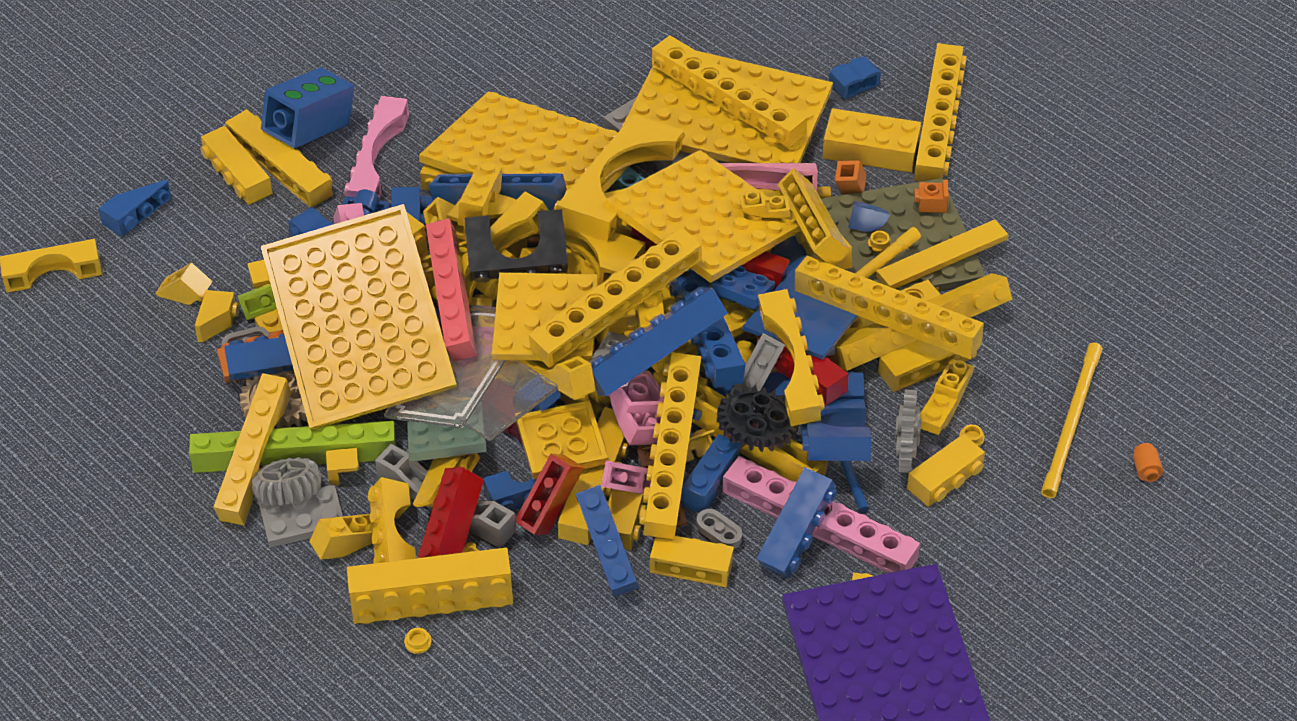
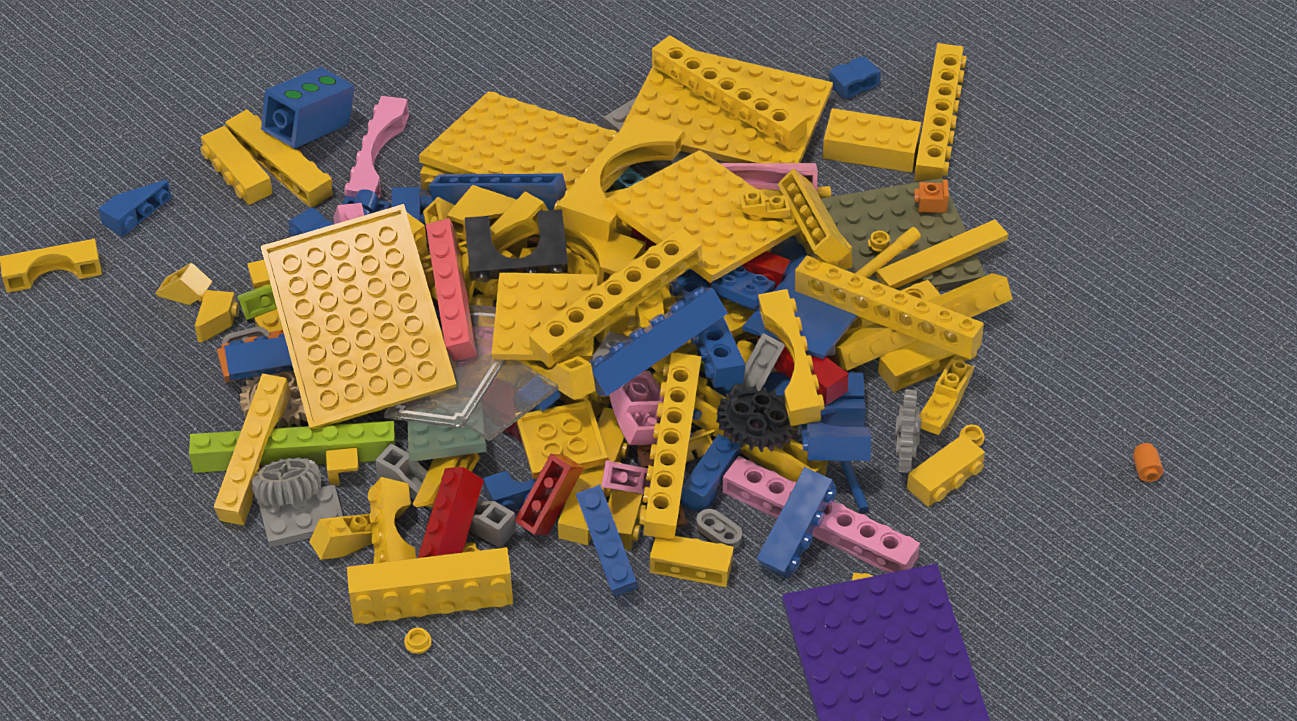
yellow arch [458,161,502,226] -> none
orange brick [835,160,867,195] -> none
blue brick [848,201,890,232] -> none
yellow piece [1041,343,1103,498] -> none

